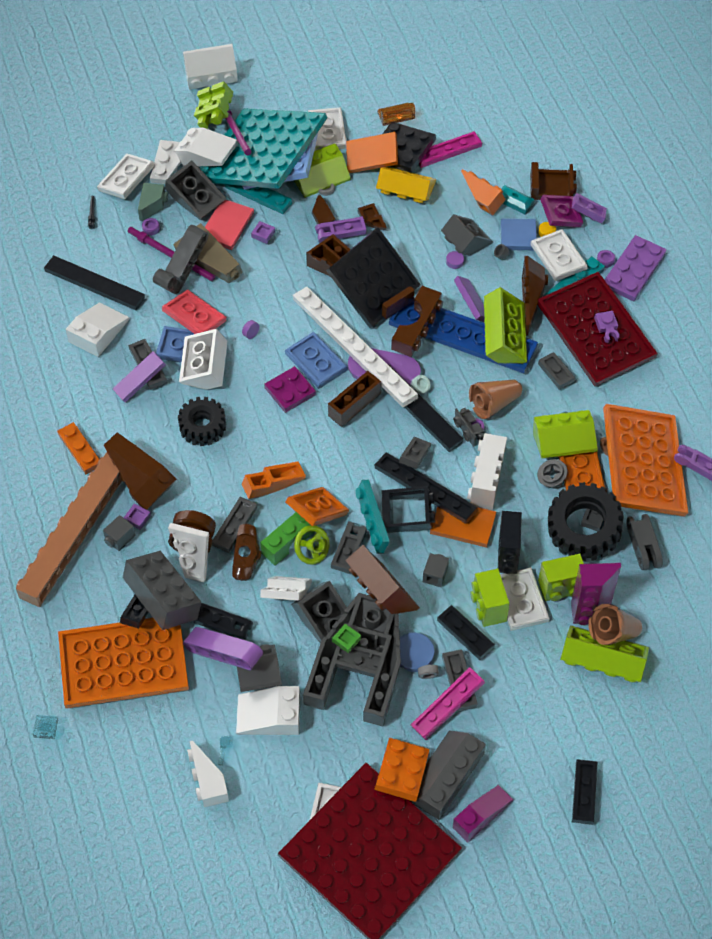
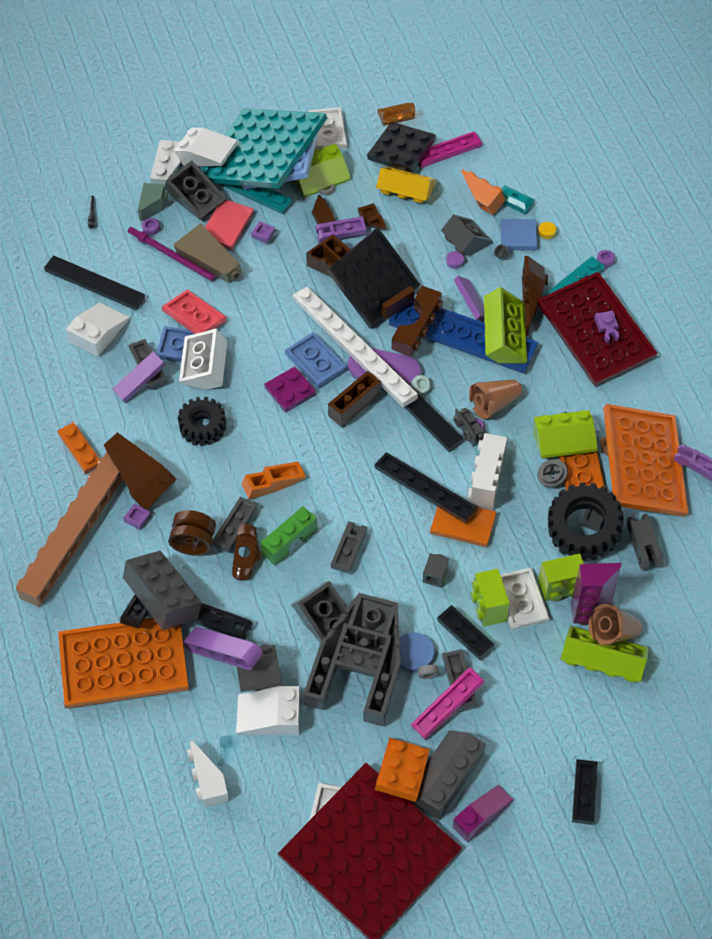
clear light blue plate [33,715,58,739] -> none
white tile [97,154,155,199] -> none
dark grey brick [103,515,136,551] -> none
dark grey beam [153,225,208,294] -> none
white wing [168,523,209,582] -> none
white slope [183,44,238,90] -> none
lime hips [194,81,233,129] -> none
magenta bar [225,109,251,155] -> none
medium lavender tile [242,320,260,339] -> none
white slope [260,576,312,601] -> none
orange tile [285,487,349,526] -> none
lime piece [294,525,330,565] -> none
bright green plate [332,624,361,653] -> none
orange tile [346,132,398,173] -> none
slope [346,545,420,614] -> none
teal plate [356,480,390,554] -> none
black window [381,486,435,533] -> none
dark grey plate [399,437,431,469] -> none
black window [497,511,522,574] -> none
reddish brown panel [530,162,577,200] -> none
white tile [531,229,587,281] -> none
dark grey plate [538,352,575,390] -> none
magenta plate [540,195,584,227] -> none
medium lavender plate [572,193,607,224] -> none
medium lavender plate [605,235,667,302] -> none

